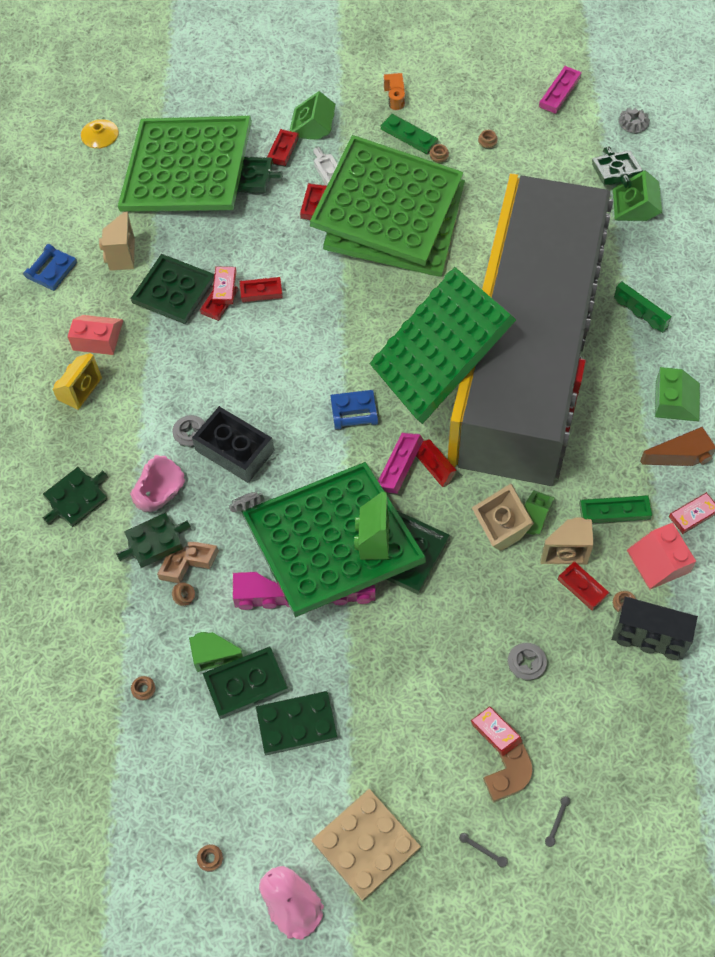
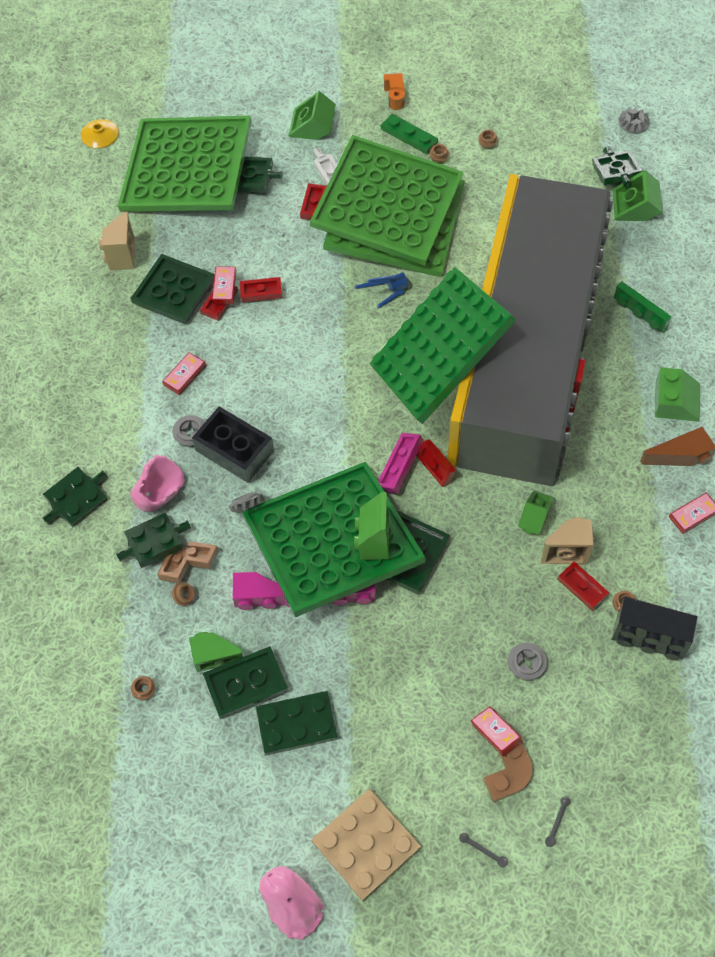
blue plate [23,244,77,291] -> none
yellow slope [53,353,102,410] -> none
coral slope [67,315,123,355] -> none
medium nougat plate [197,845,223,872] -> none
red plate [267,129,299,166] -> none
blue plate [330,390,378,430] -> none
tan slope [472,483,534,551] -> none
dark pink plate [539,66,582,114] -> none
green plate [579,495,652,523] -> none
coral slope [627,522,696,590] -> none
none -> tile [162,352,206,395]
none -> blue plant [355,272,408,308]

